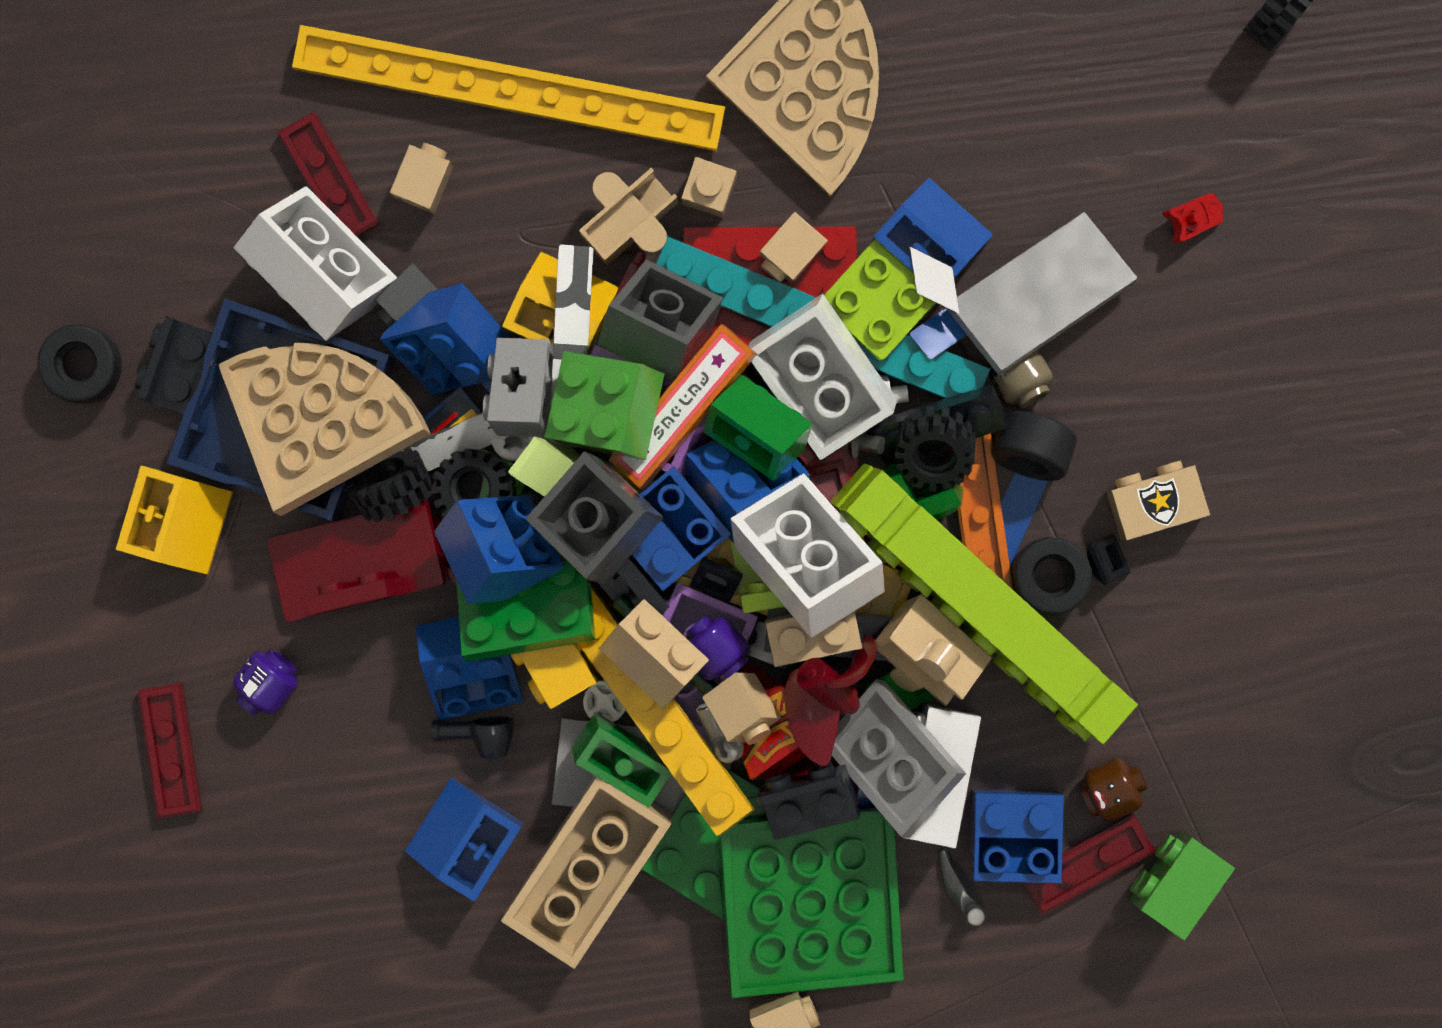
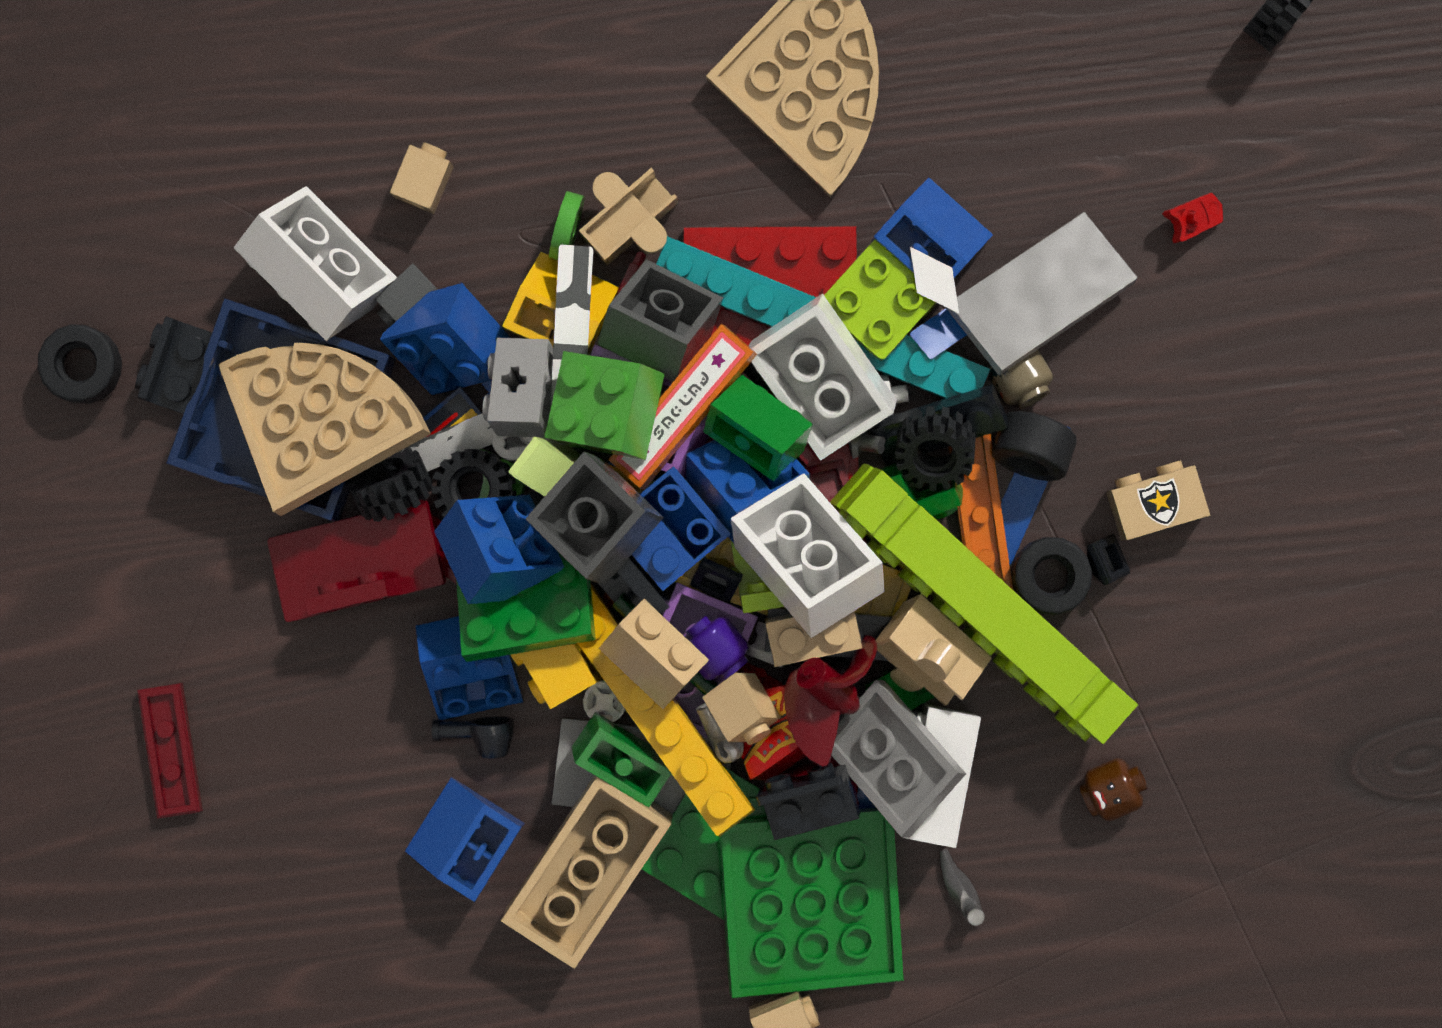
yellow slope [115,466,233,575] -> none
dark purple head [233,649,298,715] -> none
dark red tile [277,111,380,237] -> none
yellow plate [292,25,725,152] -> none
tan brick [681,157,737,218] -> none
tan brick [759,212,828,284] -> none
blue slope [971,789,1064,883] -> none
dark red tile [1023,813,1156,915] -> none
bright green brick [1129,830,1235,941] -> none
none -> bright green piece [549,191,585,261]

